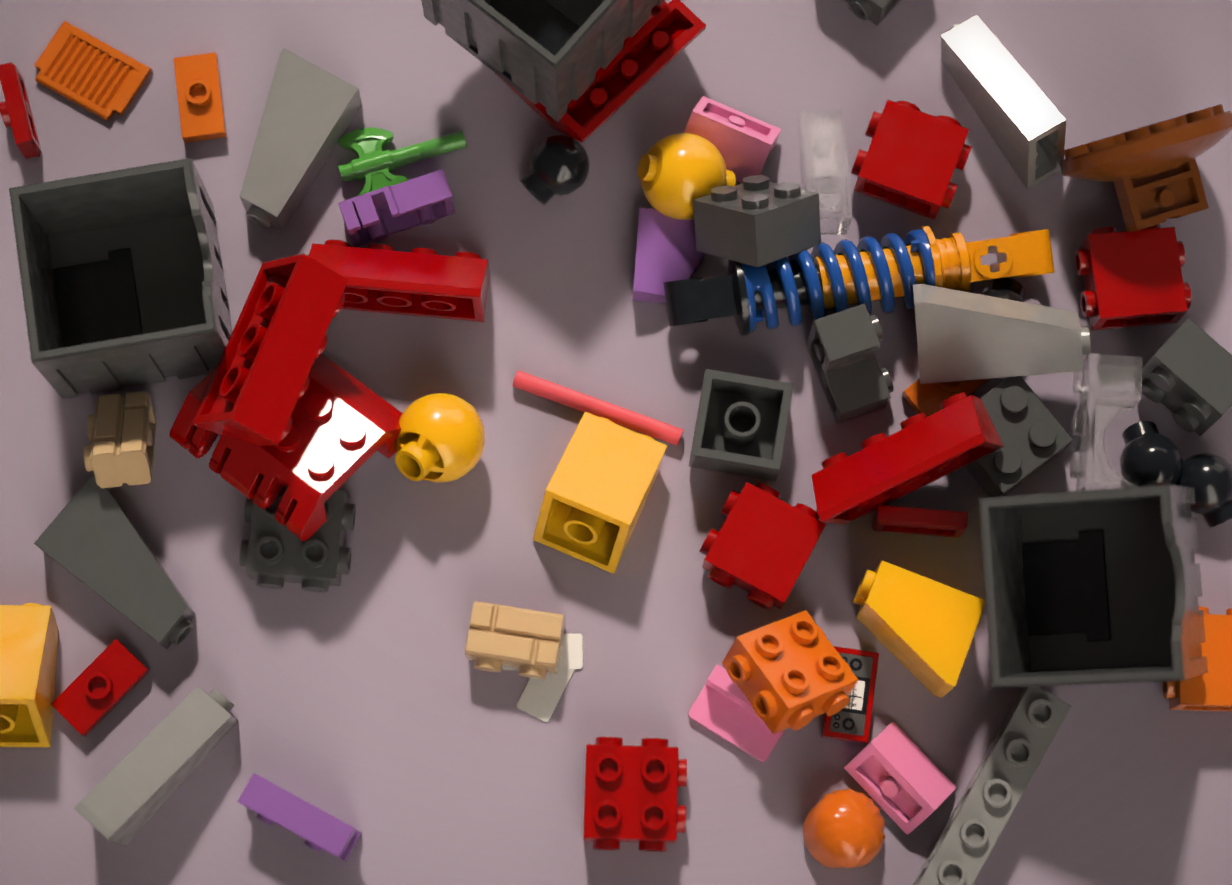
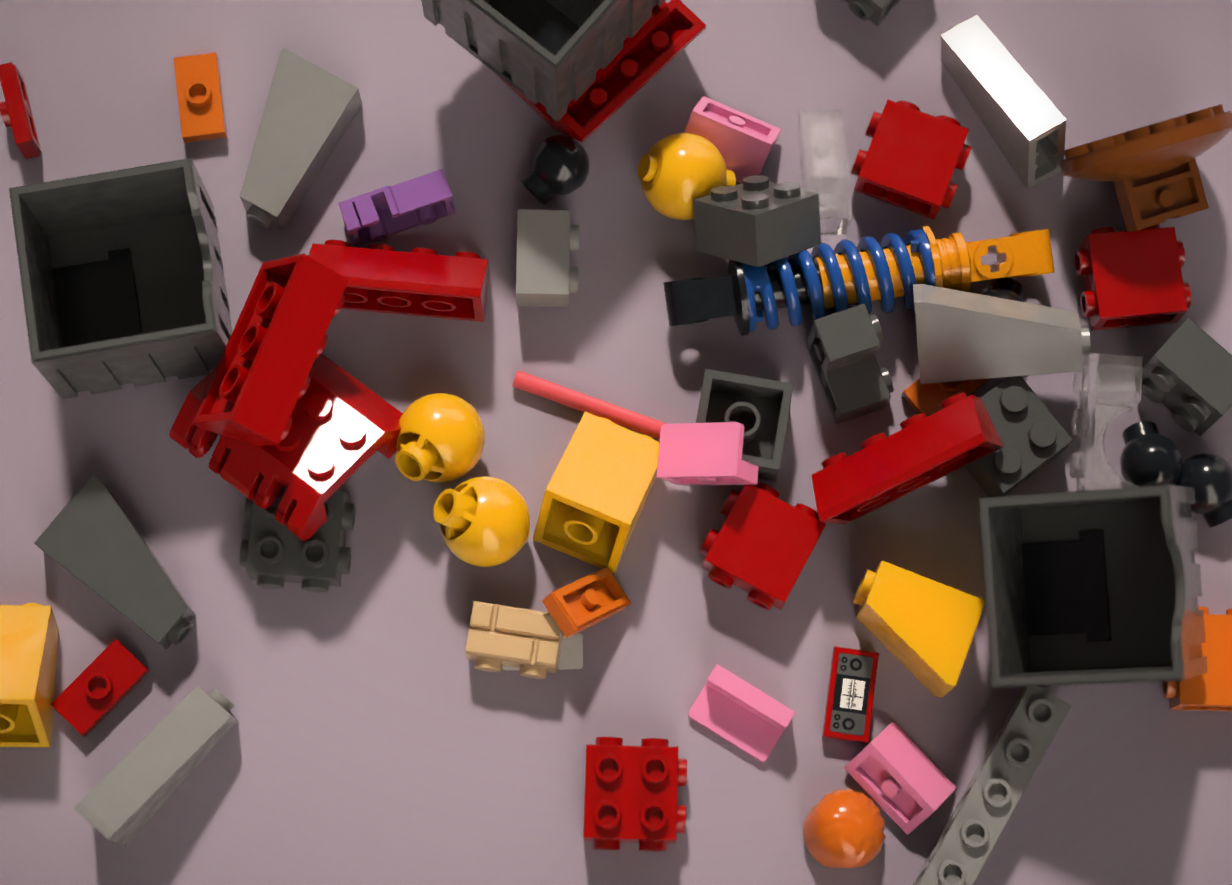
orange window [34,20,152,122] -> none
tan brick [83,391,157,488] -> none
medium lavender piece [237,773,362,862] -> none
bright green piece [338,128,467,196] -> none
white sticker [516,669,575,722] -> none
medium lavender slope [632,208,705,303] -> none
orange brick [722,610,858,734] -> none
red tile [872,505,968,538] -> none
none -> yellow brick [433,476,530,567]
none -> light grey brick [516,209,579,307]
none -> orange plate [542,566,631,638]
none -> bright pink panel [657,422,759,485]

